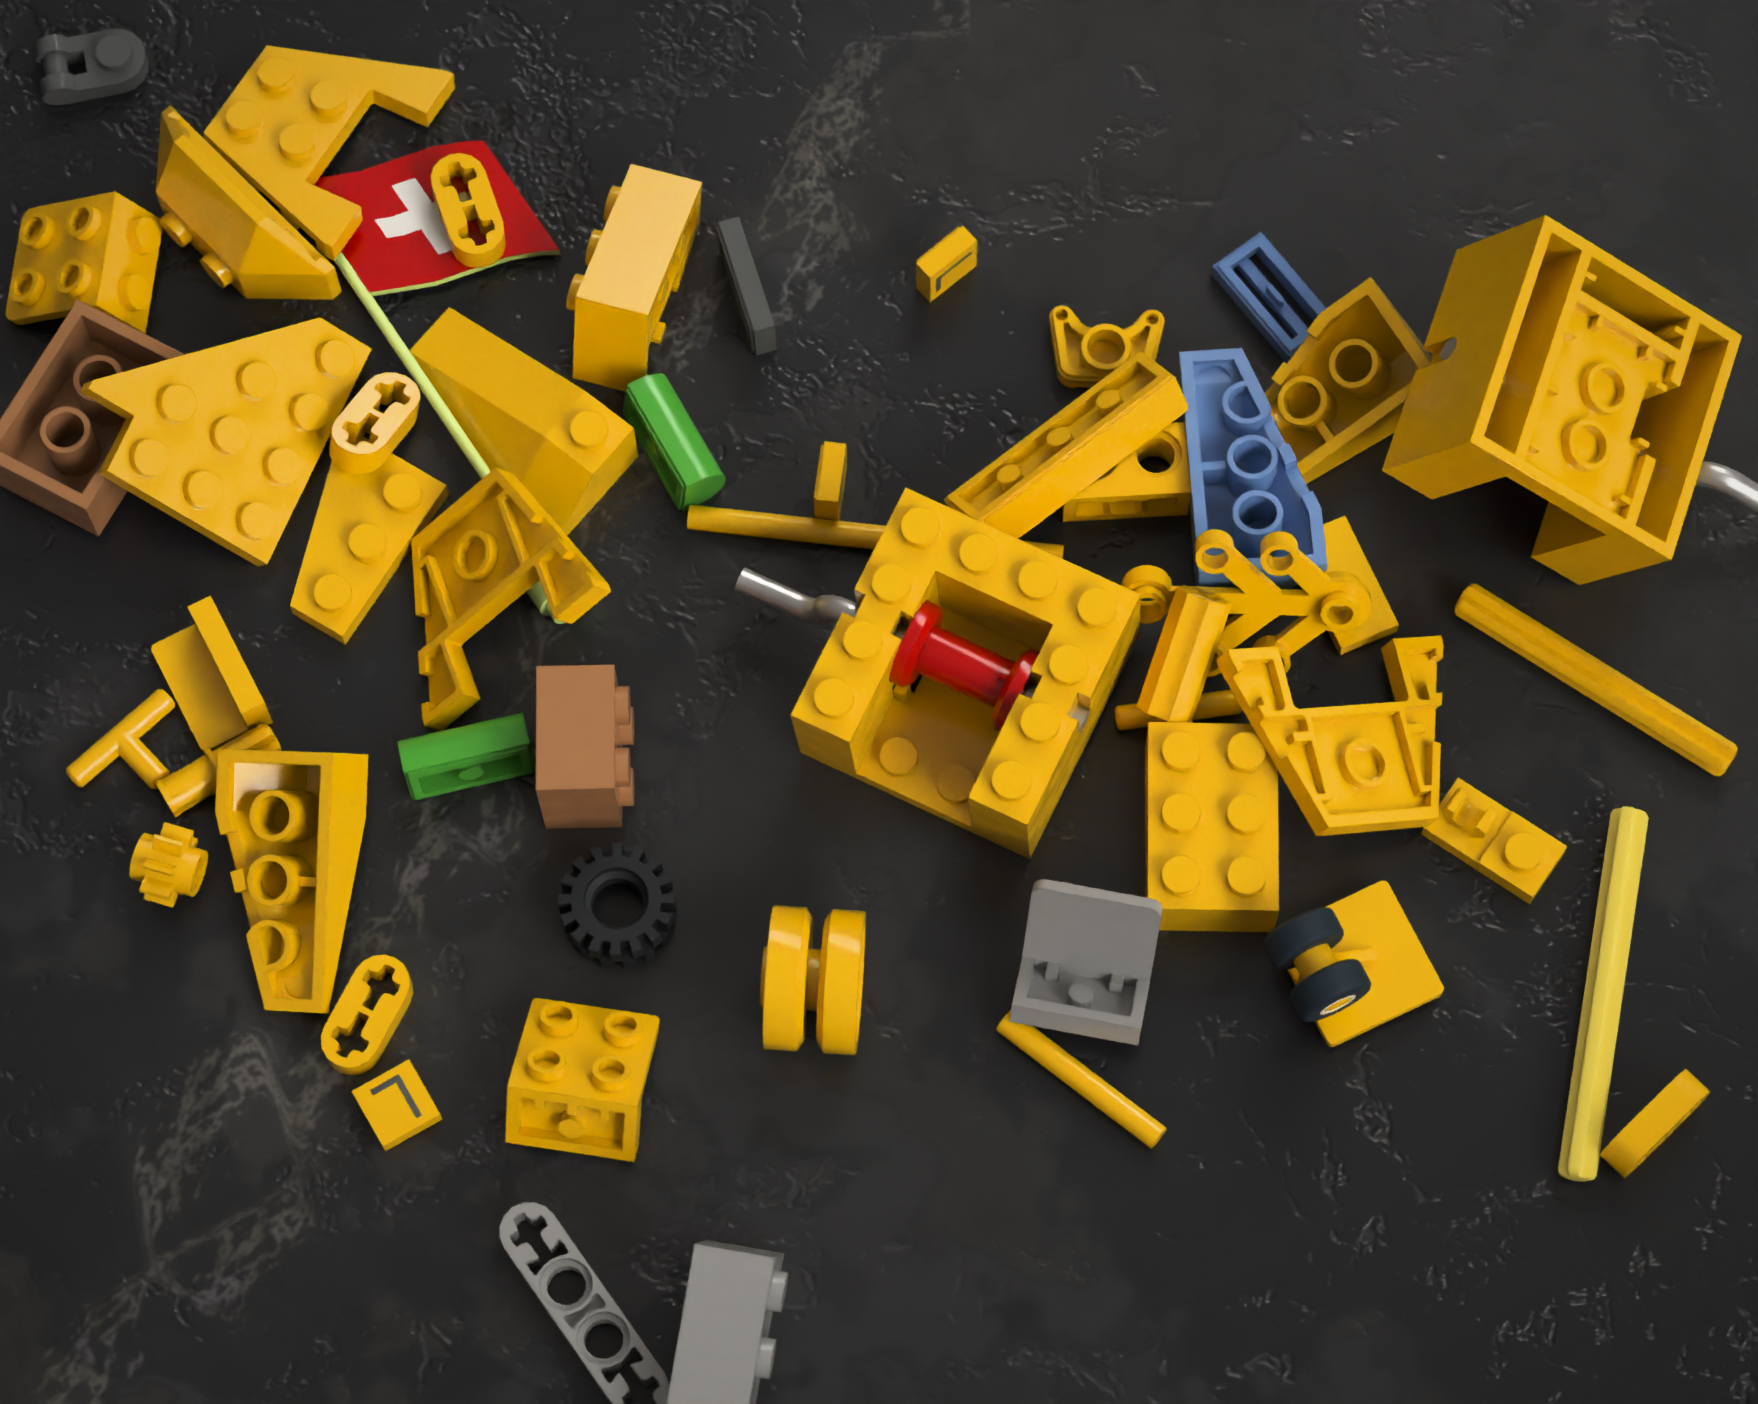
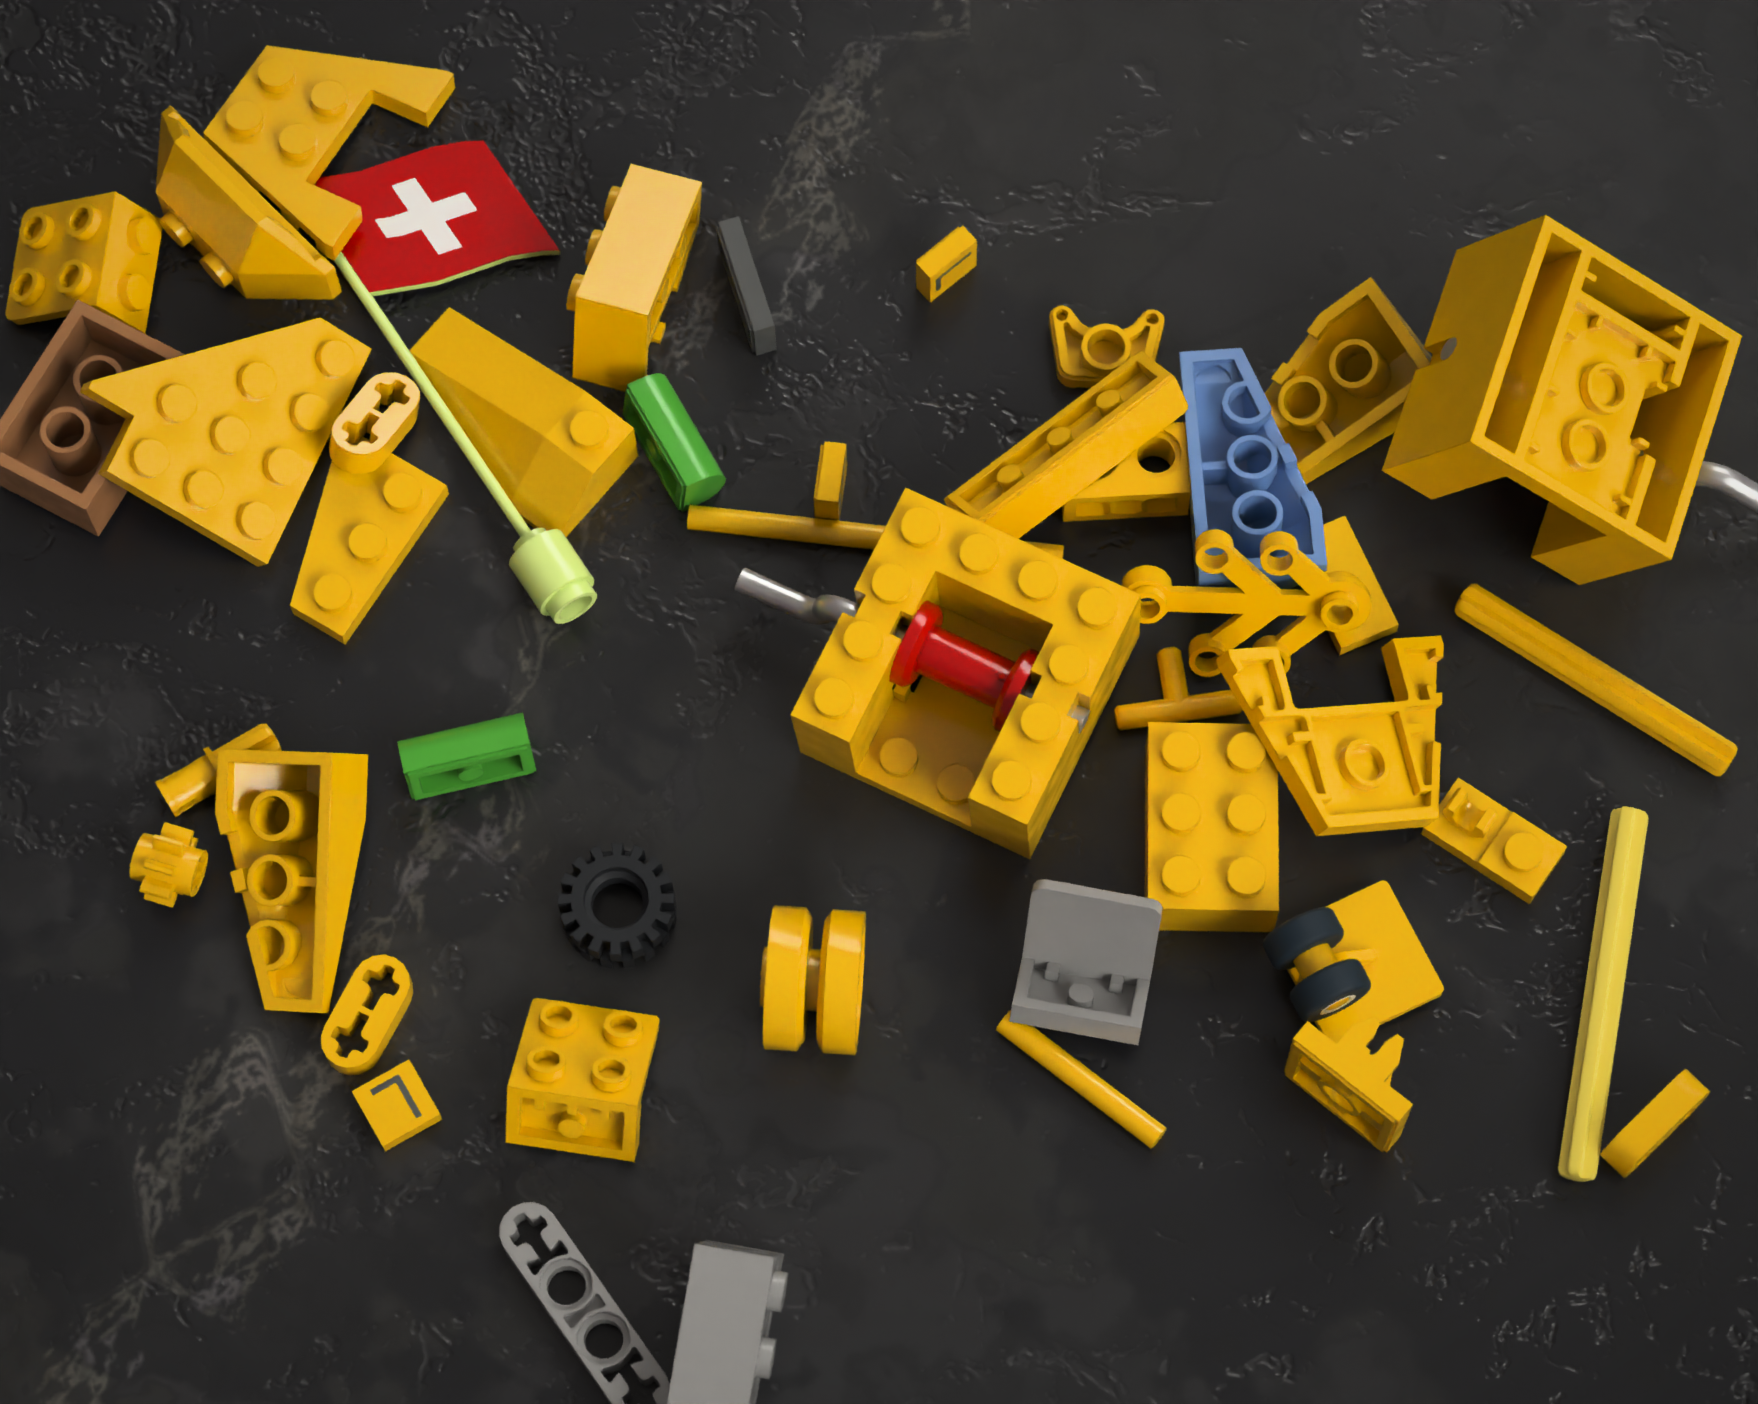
dark grey plate [34,29,149,106] -> none
yellow piece [66,689,175,789] -> none
yellow panel [151,596,273,754] -> none
yellow wing [411,467,611,731] -> none
yellow beam [431,153,506,268] -> none
medium nougat brick [536,664,635,829] -> none
yellow axle [1136,585,1232,723] -> none
medium blue tile [1211,232,1326,364] -> none
none -> yellow piece [1284,1016,1413,1153]

